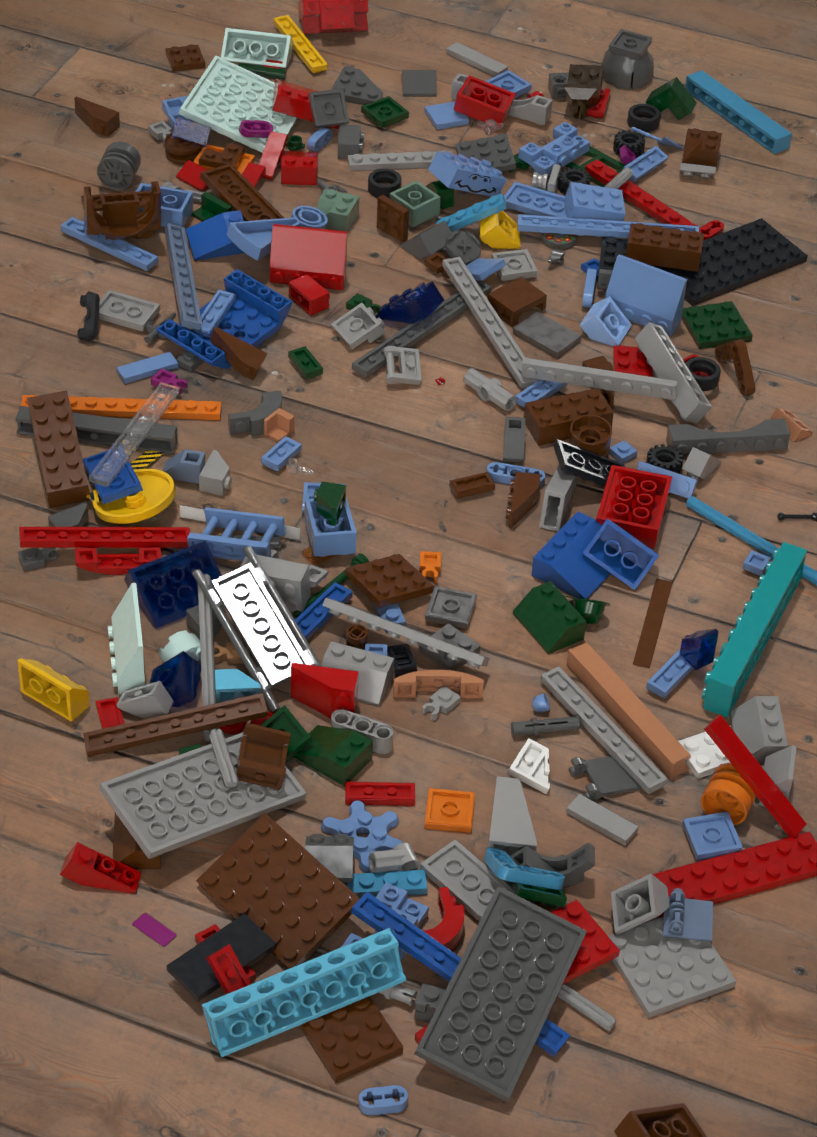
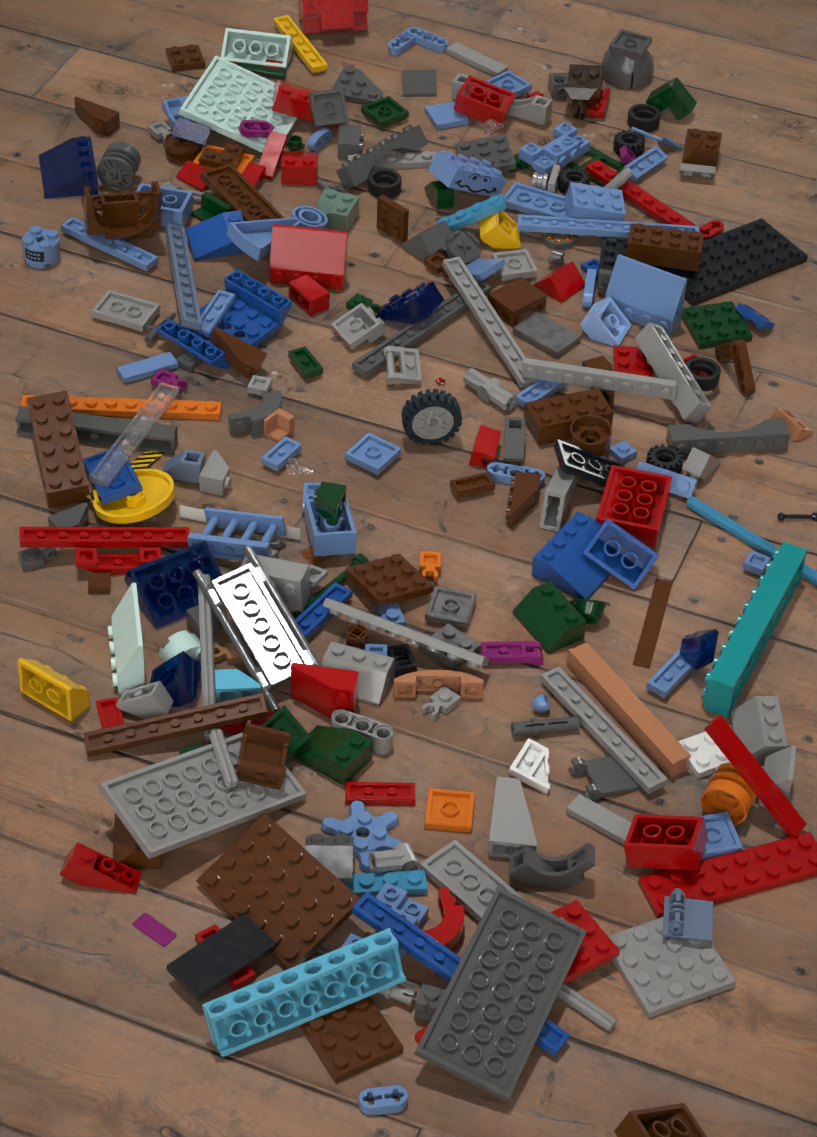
black piece [77,291,100,342] -> none
red plate [206,944,251,994] -> none
sand green slope [389,180,440,228] -> none
dark azure beam [484,847,565,890] -> none
dark green plate [510,882,567,908] -> none
light grey slope [611,874,670,934] -> none
dark azure brick [685,70,792,154] -> none
none -> medium blue brick [22,226,60,268]
none -> clear blue slope [39,136,98,199]
none -> reddish brown tile [88,573,111,593]
none -> light grey plate [247,375,272,396]
none -> dark grey arch [336,124,428,190]
none -> medium blue plate [345,432,401,475]
none -> medium blue beam [388,27,448,56]
none -> wheel [401,389,462,446]
none -> red hinge [469,425,502,468]
none -> magenta plate [481,641,544,666]
none -> red slope [534,261,585,303]
none -> red brick [623,814,708,870]
none -> blue plate [736,303,775,330]

